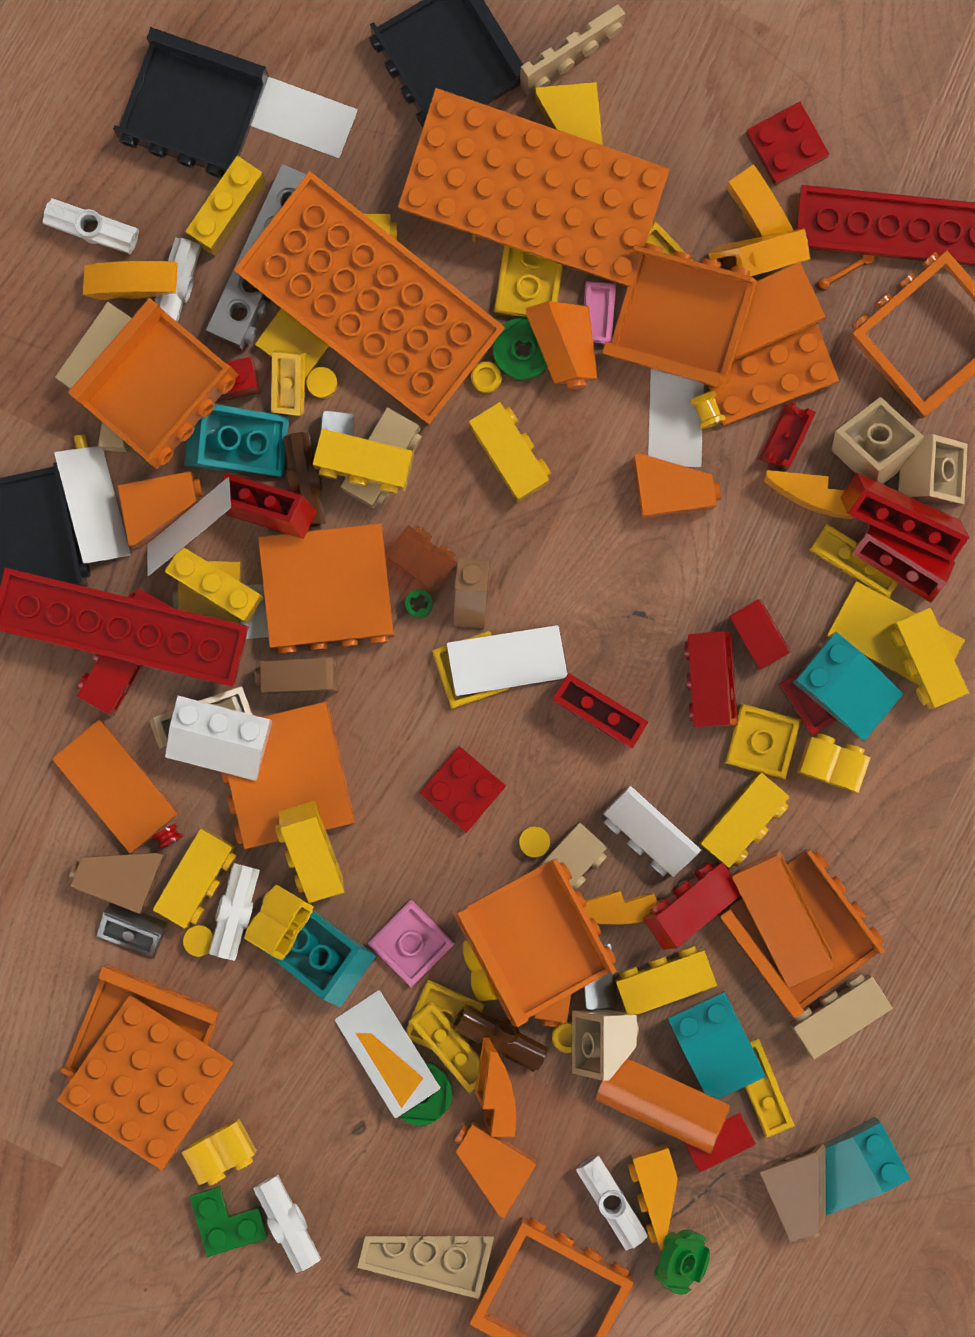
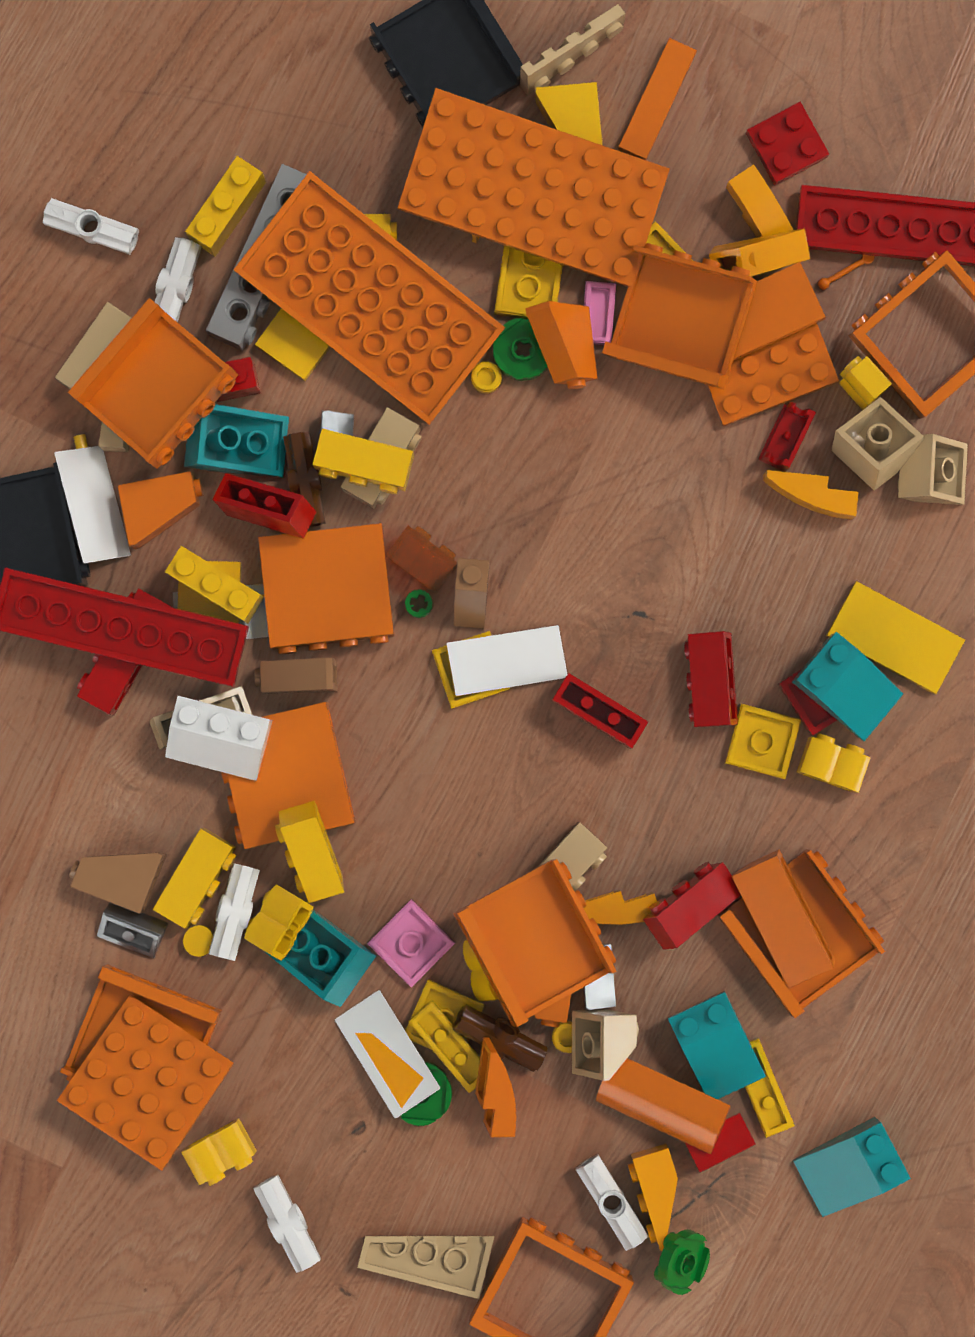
orange tile [52,719,179,854] -> none
light orange slope [83,261,178,300] -> none
black panel [113,27,269,178] -> none
white sticker [147,477,231,576] -> none
red bush [152,823,184,850] -> none
green plate [189,1185,268,1257] -> none
white sticker [251,77,358,158] -> none
yellow plate [271,350,305,416] -> none
yellow tile [306,367,338,399] -> none
red plate [420,746,506,833] -> none
orange slope [454,1120,537,1218] -> none
yellow brick [469,402,551,503] -> none
yellow tile [519,826,550,857] -> none
white slope [602,786,701,877] -> none
yellow brick [614,945,717,1015] -> none
orange slope [633,453,721,518] -> none
white sticker [648,369,704,467] -> none
yellow bush [690,391,726,430] -> none
yellow brick [698,772,790,868] -> none
red hinge [729,599,791,670] -> none
medium nougat slope [760,1143,826,1242] -> none
tan brick [790,973,893,1059] -> none
yellow tile [809,524,898,598] -> none
red brick [840,472,969,562] -> none
red brick [852,524,956,603] -> none
yellow brick [890,607,969,709] -> none
none -> orange tile [618,38,697,160]
none -> yellow brick [839,356,892,410]

